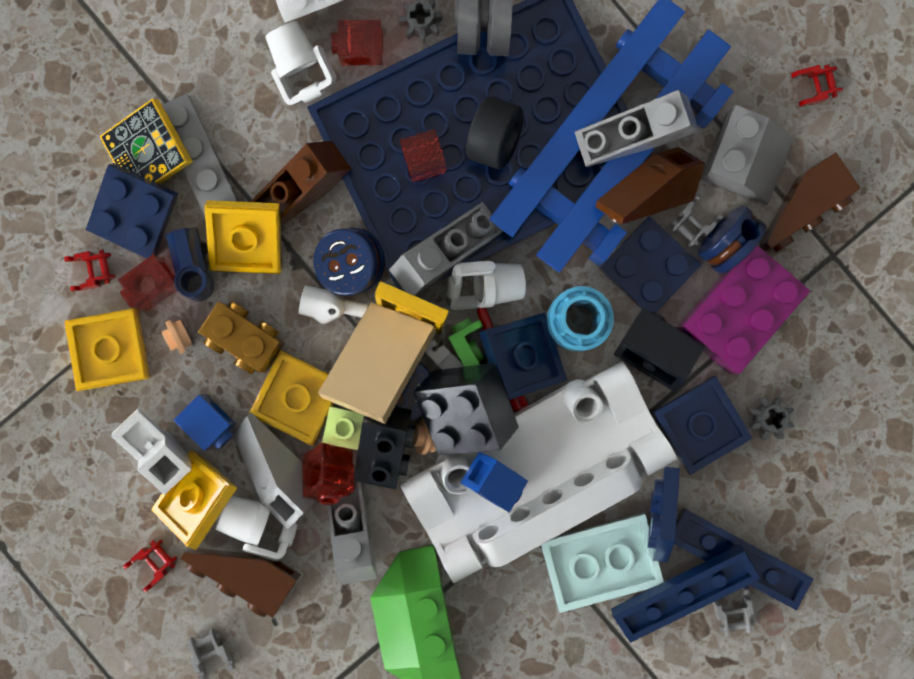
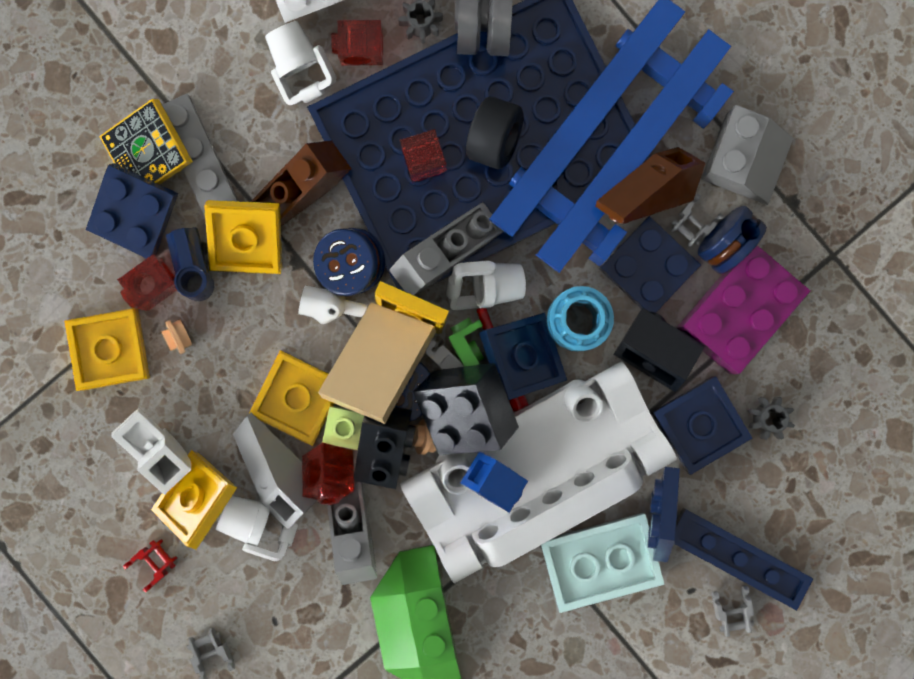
red piece [64,250,116,292] -> none
blue brick [173,394,237,451] -> none
reddish brown slope [180,548,301,618] -> none
pearl gold brick [198,300,285,374] -> none
light grey slope [575,90,699,167] -> none
dark blue plate [611,544,761,643] -> none
reddish brown slope [758,153,860,252] -> none
red piece [791,64,843,107] -> none

